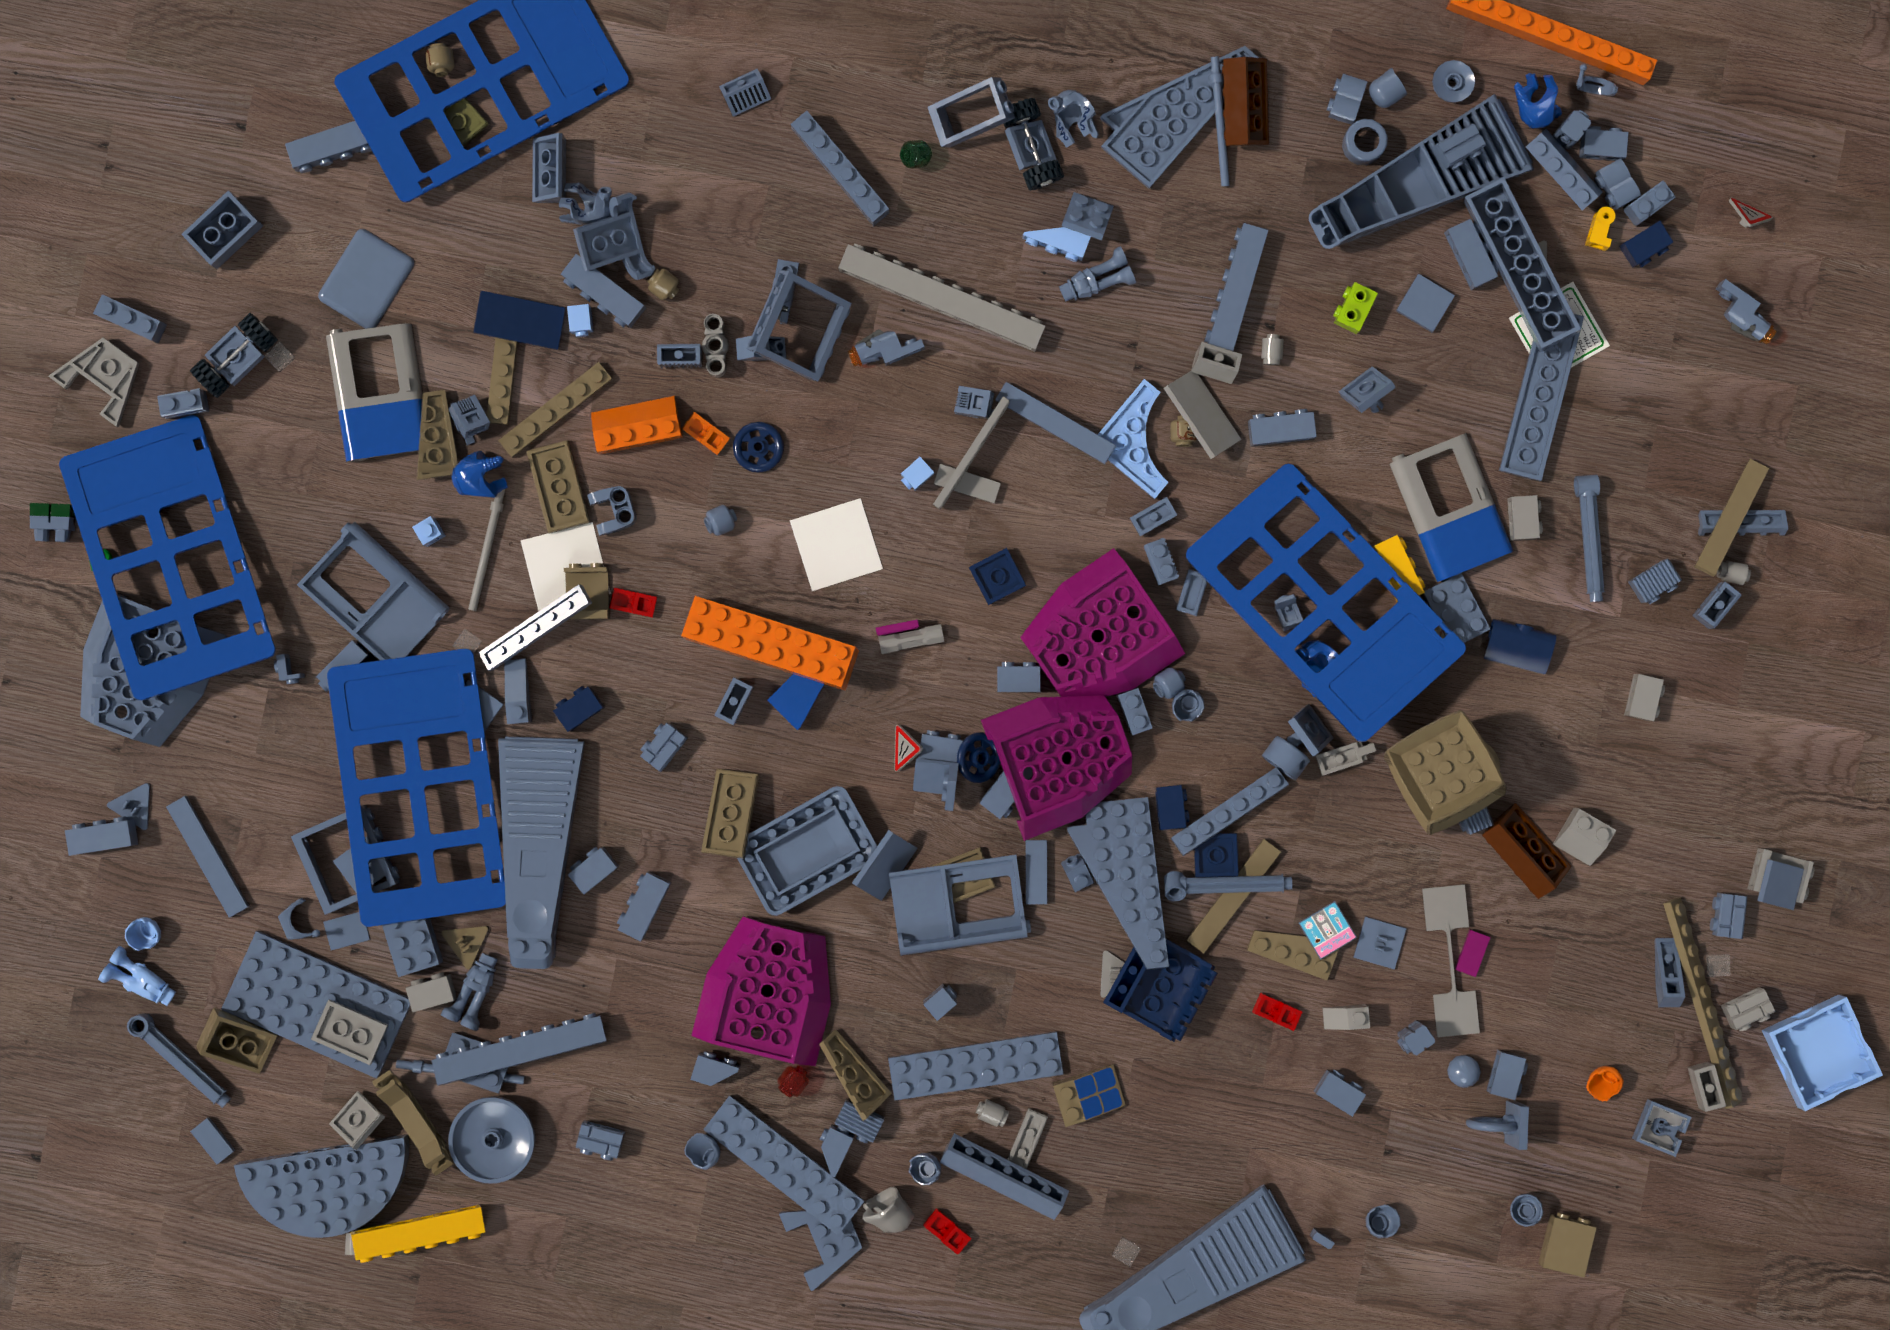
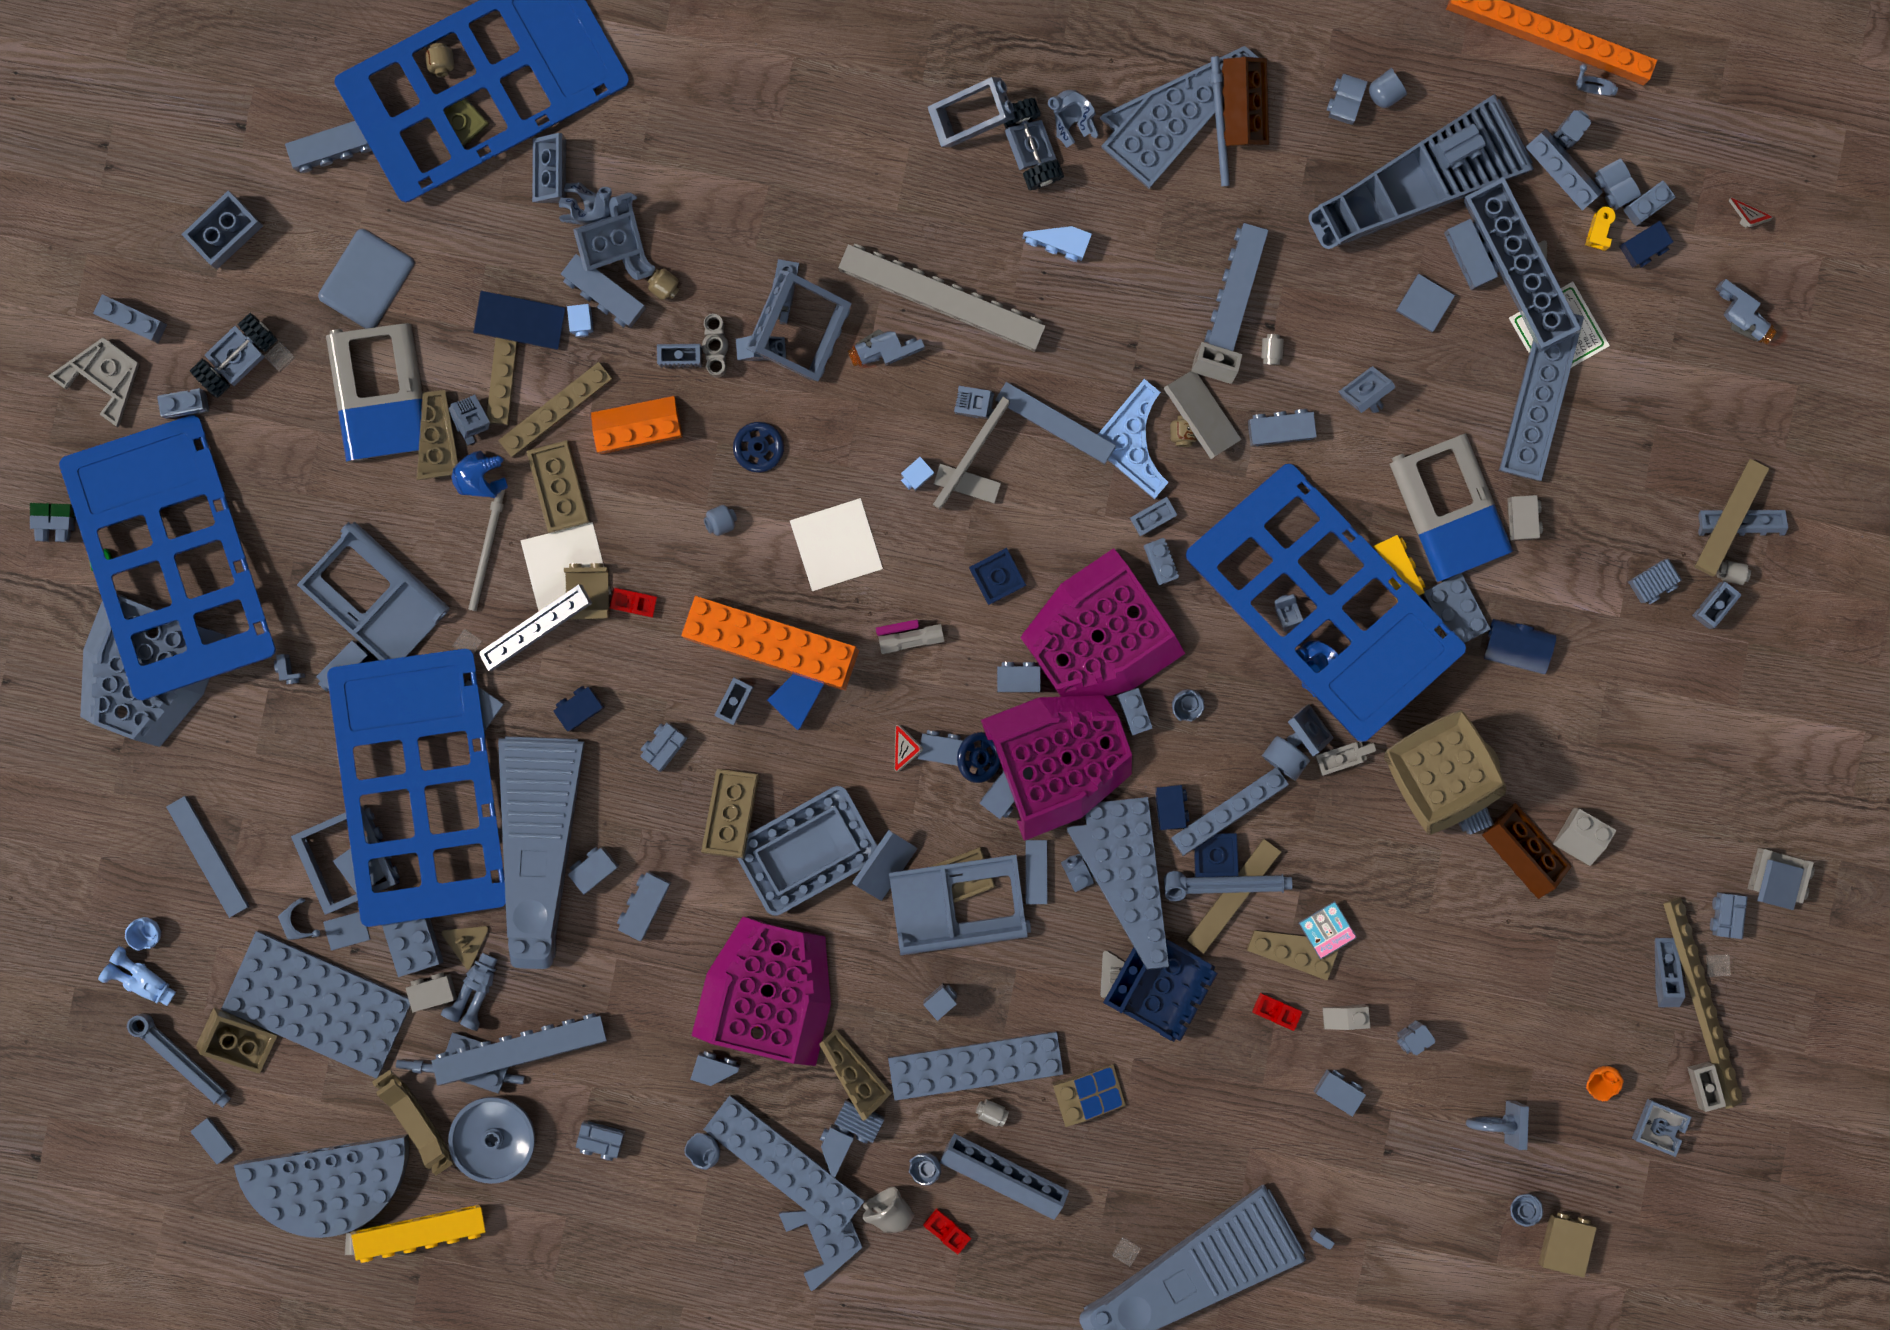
sand blue brick [65,816,138,856] -> none
sand blue piece [107,783,150,830] -> none
light grey plate [311,999,389,1065] -> none
light grey tile [329,1091,385,1150] -> none
light blue brick [412,516,446,547] -> none
sand blue slope [504,659,532,724] -> none
sand blue piece [587,486,636,536] -> none
orange slope [681,412,730,455] -> none
sand blue panel [719,69,771,117] -> none
clear red head [777,1065,809,1098] -> none
sand blue brick [791,111,890,226] -> none
clear green head [900,140,932,169] -> none
sand blue bracket [913,758,959,811] -> none
light grey tile [1007,1108,1048,1169] -> none
sand blue piece [1059,246,1136,302] -> none
sand blue plate [1062,192,1114,240] -> none
sand blue head [1153,668,1186,699] -> none
sand blue tile [1176,569,1207,616] -> none
lime brick [1333,282,1378,334] -> none
sand blue piece [1342,119,1388,166] -> none
sand blue piece [1353,917,1406,970] -> none
sand blue hair [1365,1205,1401,1238] -> none
light grey hinge [1422,884,1480,1037] -> none
sand blue dish [1432,60,1475,103] -> none
sand blue hair [1447,1055,1481,1088] -> none
magenta tile [1455,929,1490,977] -> none
sand blue brick [1486,1050,1528,1100] -> none
blue piece [1514,73,1562,129] -> none
sand blue piece [1574,474,1605,602] -> none
sand blue brick [1579,126,1628,161] -> none
light grey brick [1624,674,1665,721] -> none
light grey brick [1721,987,1775,1031] -> none
light blue tile [1762,995,1883,1111] -> none

